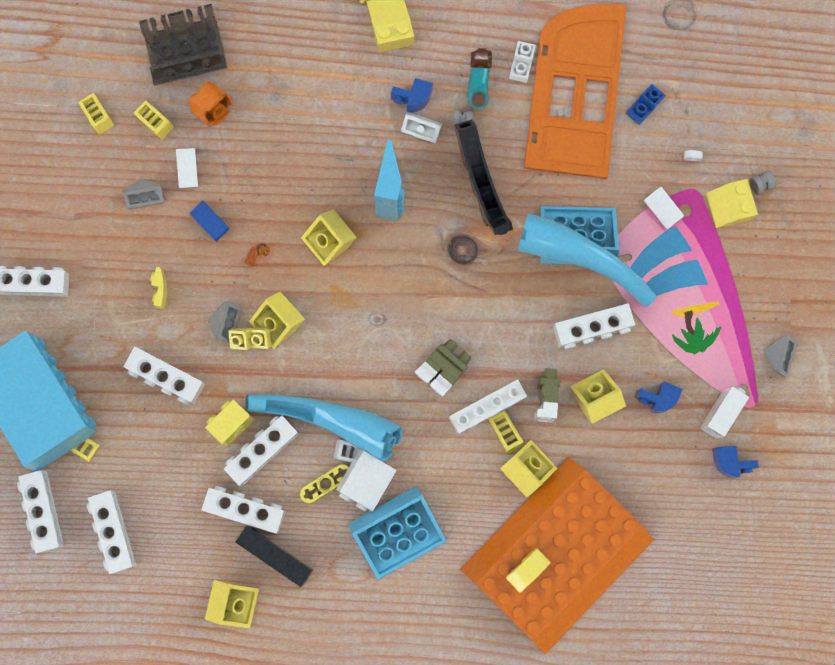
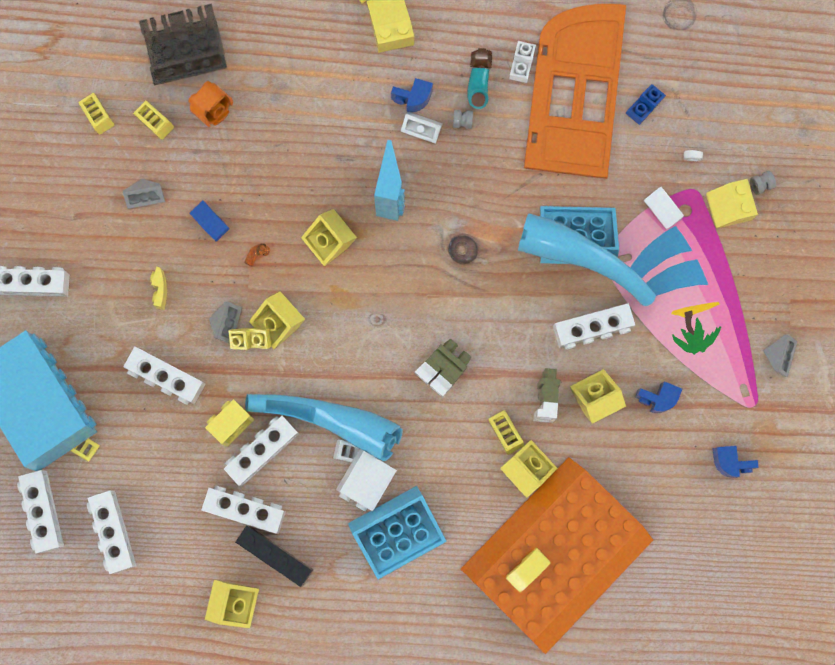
white slope [176,148,198,188] -> none
light yellow beam [300,464,349,503] -> none
white brick [449,380,527,435] -> none
black arch [454,119,513,235] -> none
white brick [700,386,749,439] -> none

